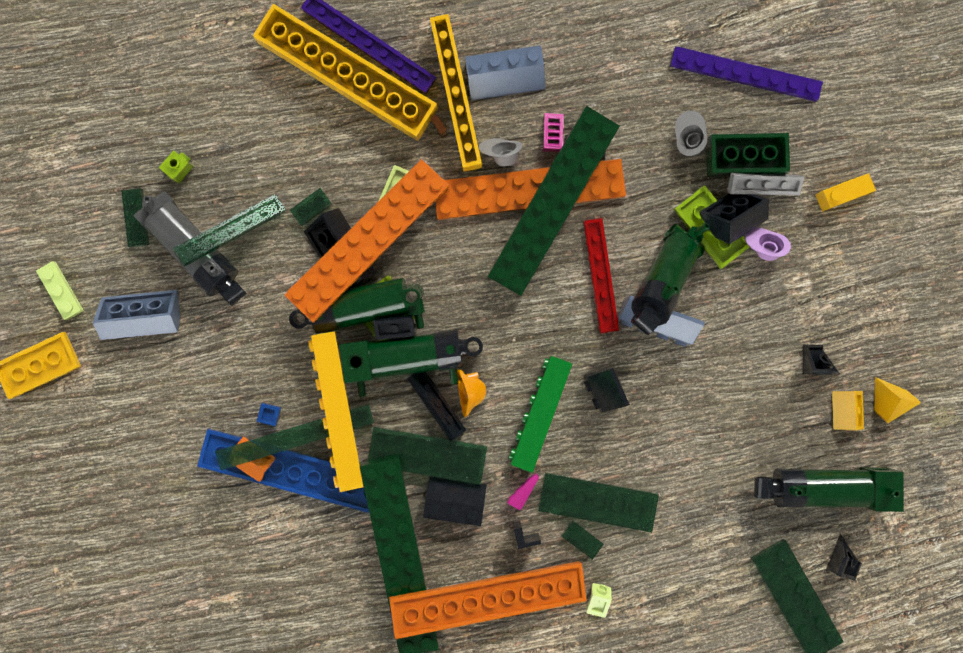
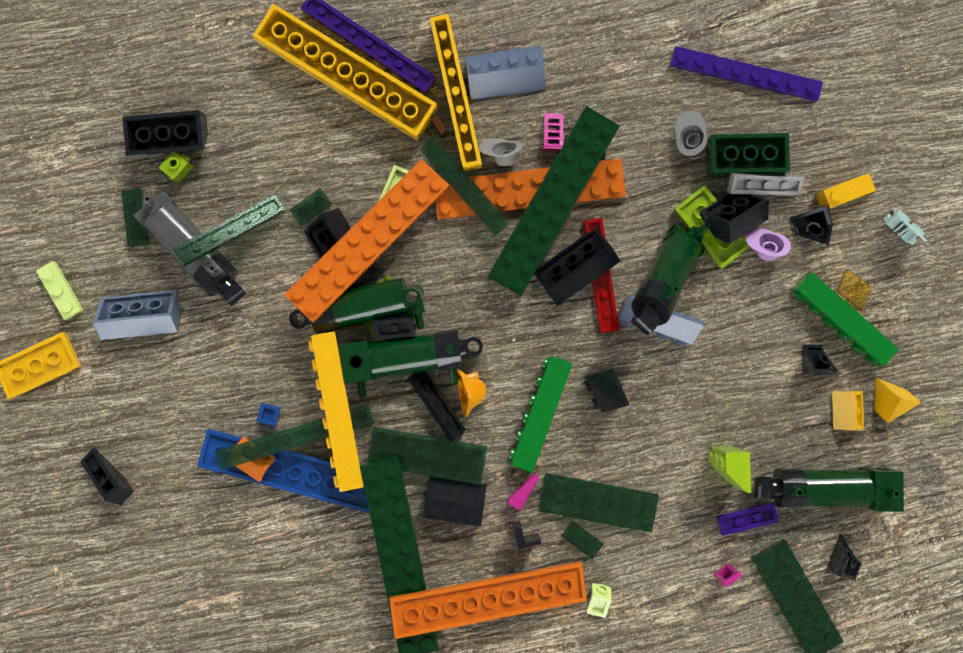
none -> black slope [80,448,134,505]
none -> black slope [122,110,208,156]
none -> clear green plate [420,137,510,236]
none -> black slope [534,227,620,306]
none -> lime slope [708,446,751,493]
none -> dark pink slope [714,564,742,587]
none -> dark purple plate [716,502,779,536]
none -> black slope [790,205,833,246]
none -> green brick [791,272,899,367]
none -> clear yellow piece [836,269,872,311]
none -> light aqua hinge [883,208,927,245]

